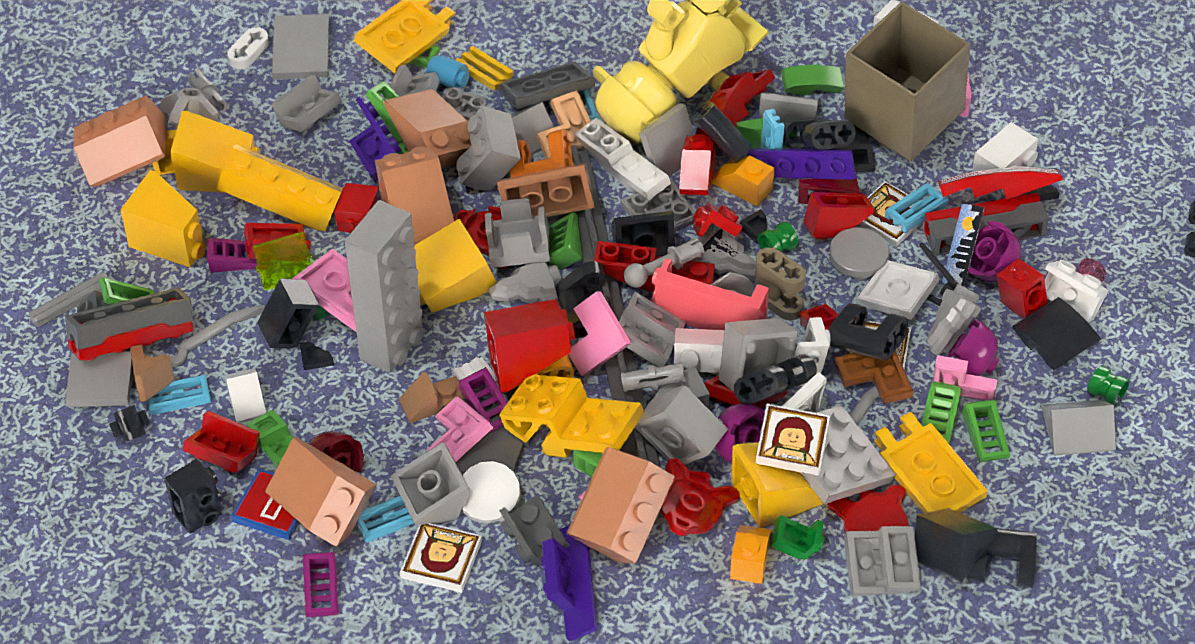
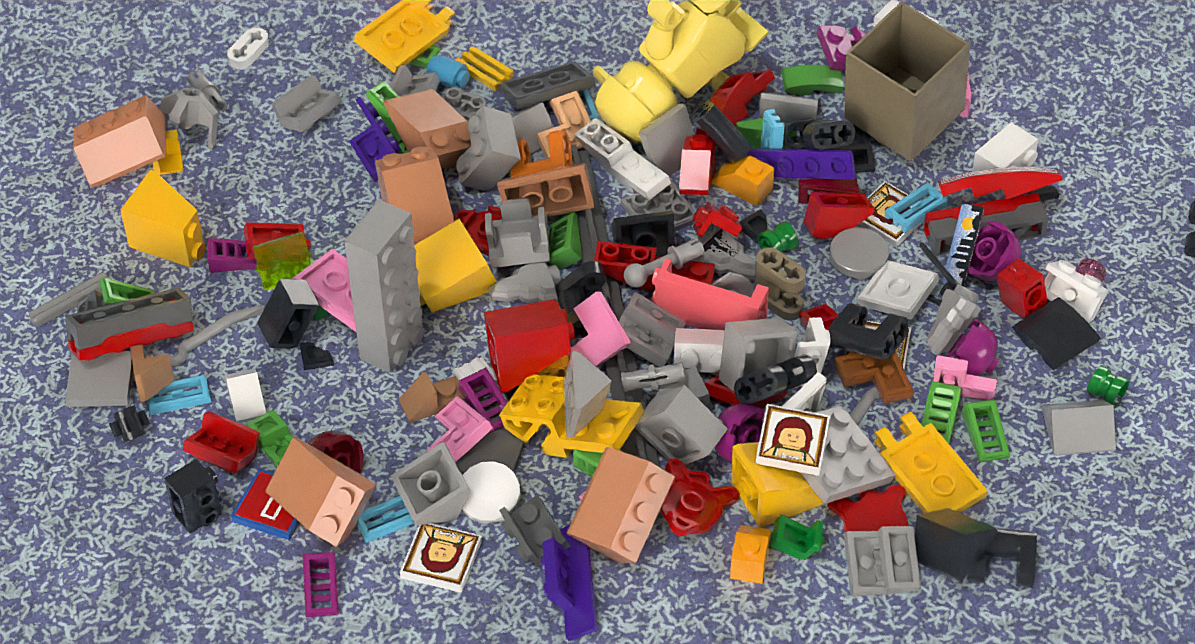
yellow slope [171,111,260,193] -> none
yellow slope [216,144,343,231] -> none
light grey tile [272,14,330,79] -> none
red head [334,183,382,233] -> none
none -> light grey slope [564,351,612,438]
none -> magenta plate [816,25,866,71]

